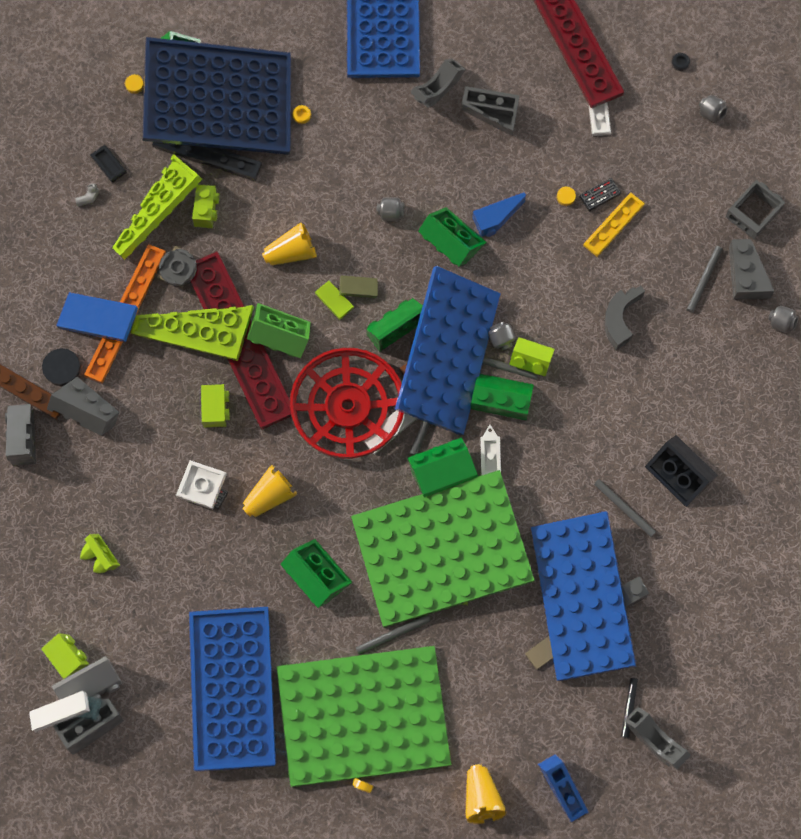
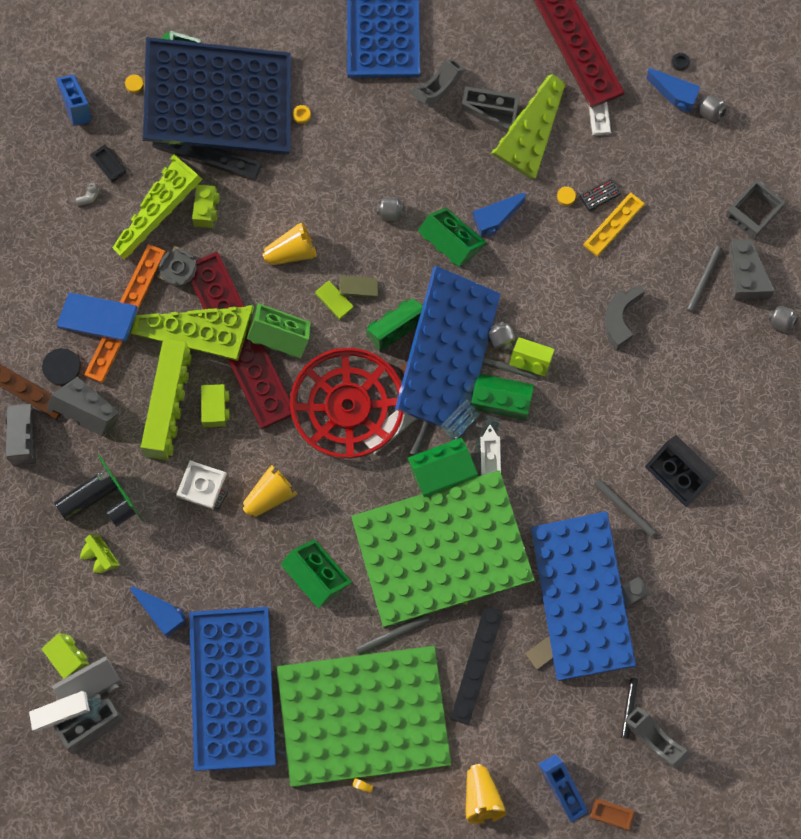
none -> black piece [54,455,144,527]
none -> blue slope [56,74,91,126]
none -> blue slope [129,586,186,638]
none -> lime brick [141,338,192,461]
none -> clear light blue tile [441,400,480,440]
none -> black plate [450,606,503,725]
none -> lime wing [490,74,566,179]
none -> dark orange tile [590,798,635,831]
none -> blue slope [646,68,701,112]

